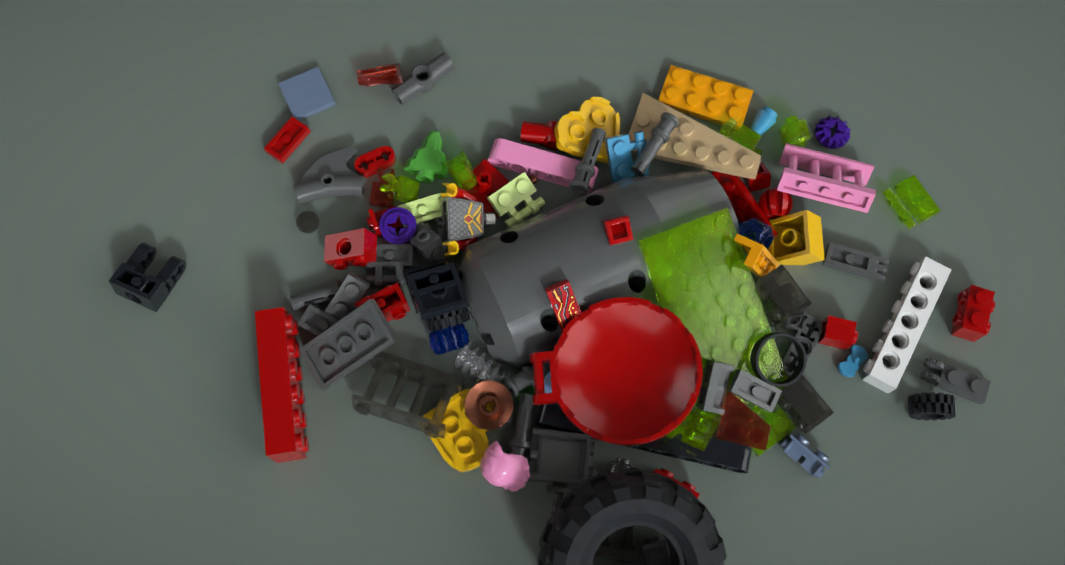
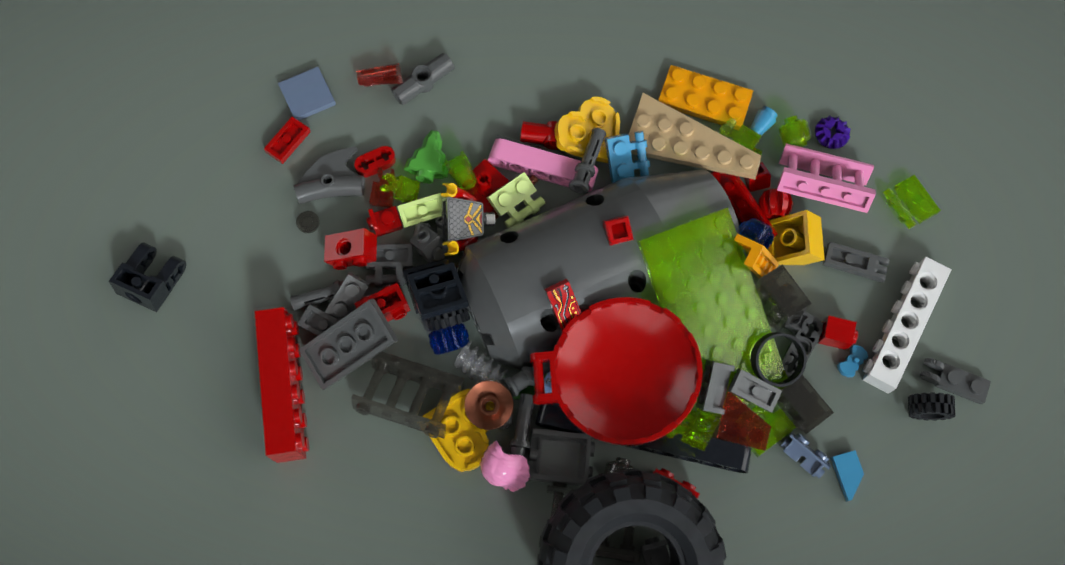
dark purple gear [380,207,417,244] -> none
dark grey pin [631,112,680,176] -> none
red brick [951,285,996,342] -> none
none -> dark azure tile [831,450,864,502]

